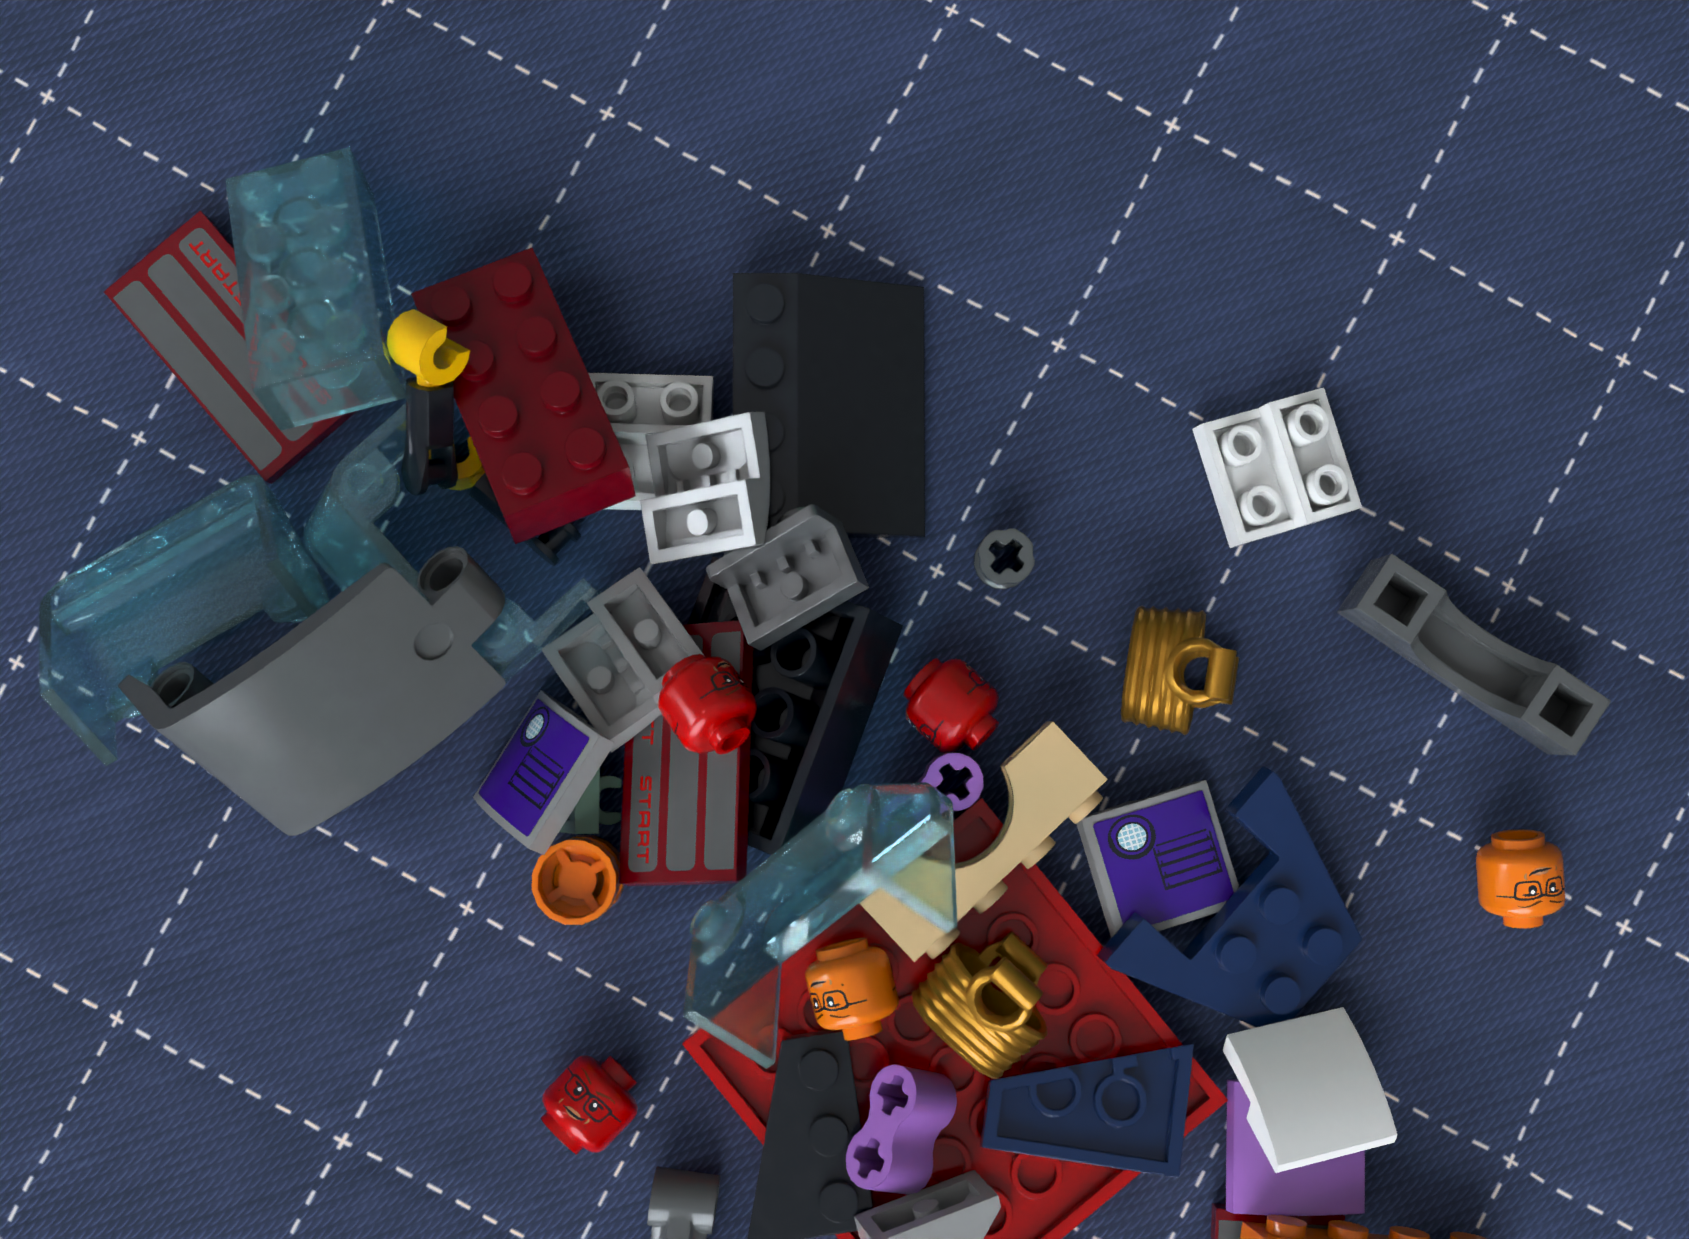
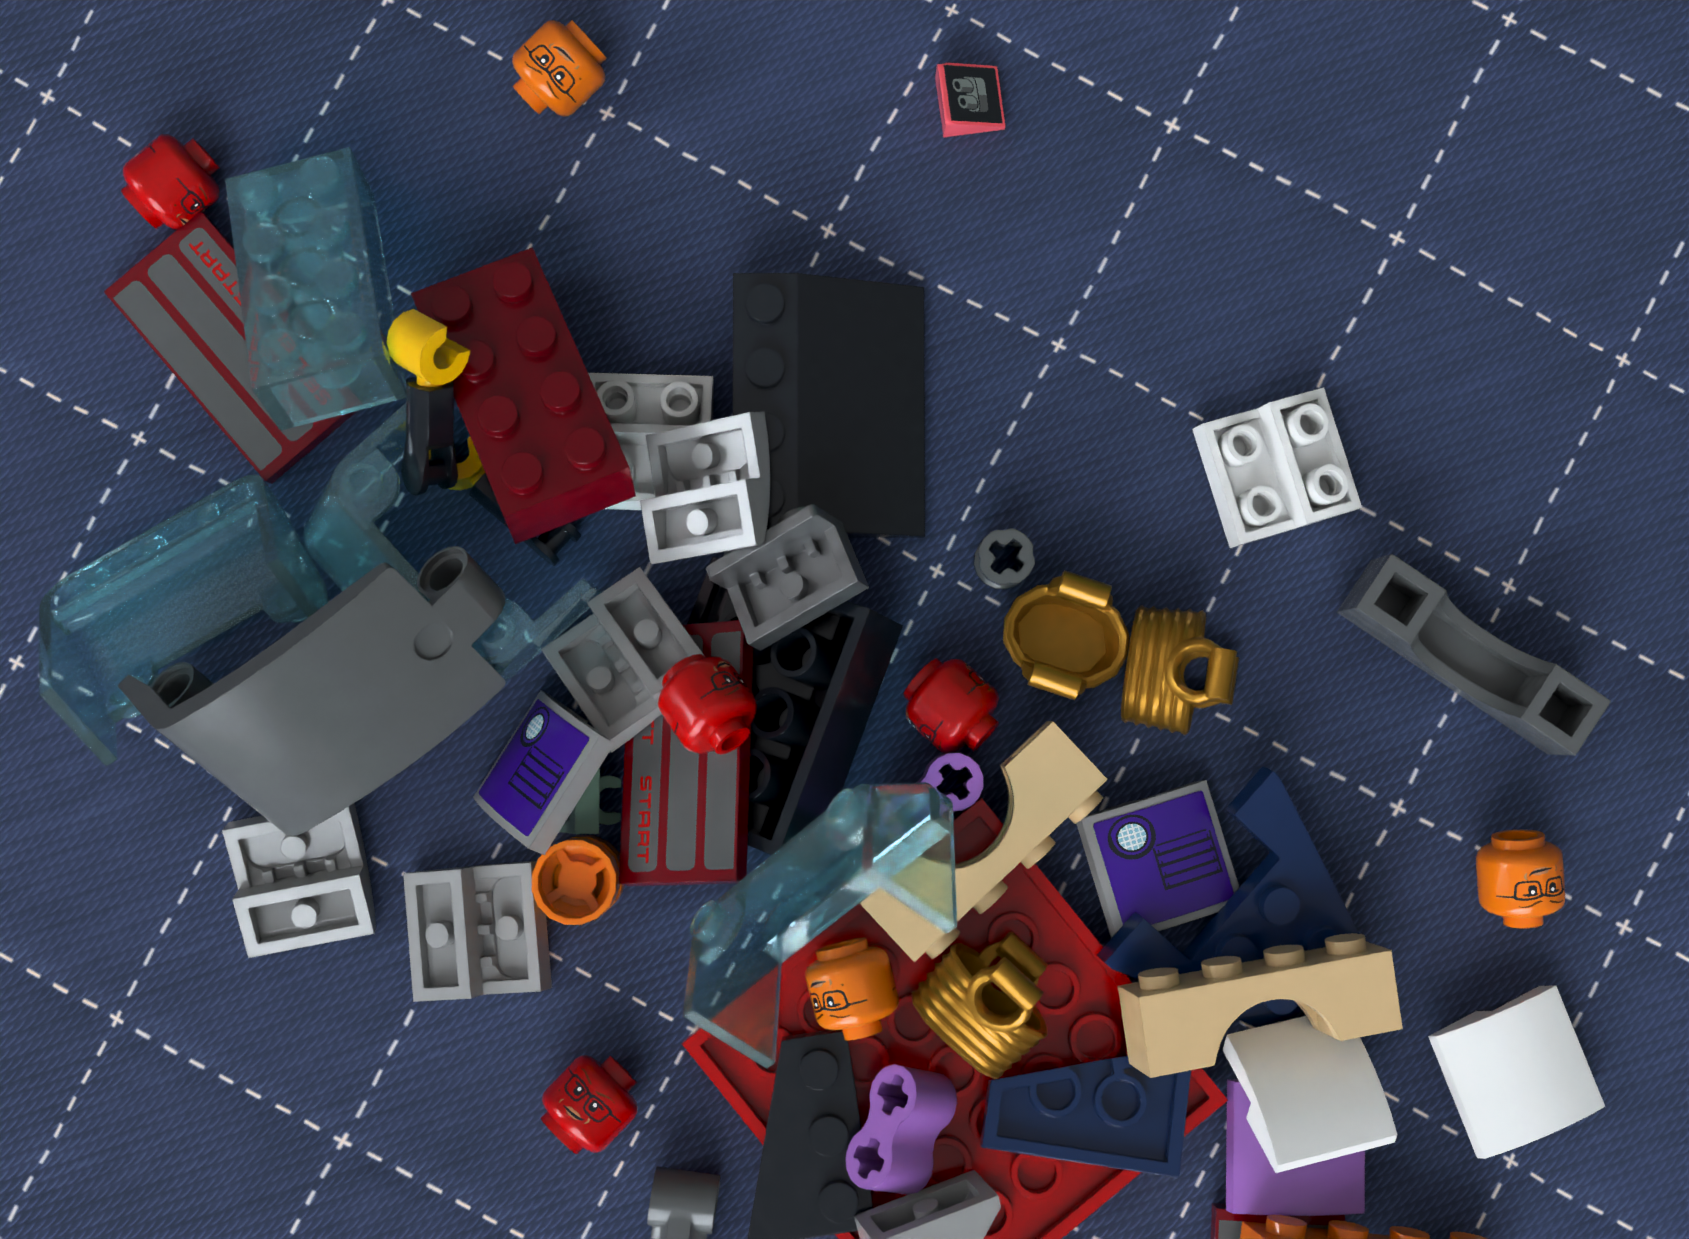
none -> red head [121,134,220,230]
none -> light grey slope [222,803,377,958]
none -> light grey slope [403,861,552,1002]
none -> orange head [512,20,607,117]
none -> slope [935,63,1006,138]
none -> pearl gold piece [1003,570,1129,700]
none -> tan arch [1118,933,1403,1078]
none -> white slope [1428,985,1605,1159]

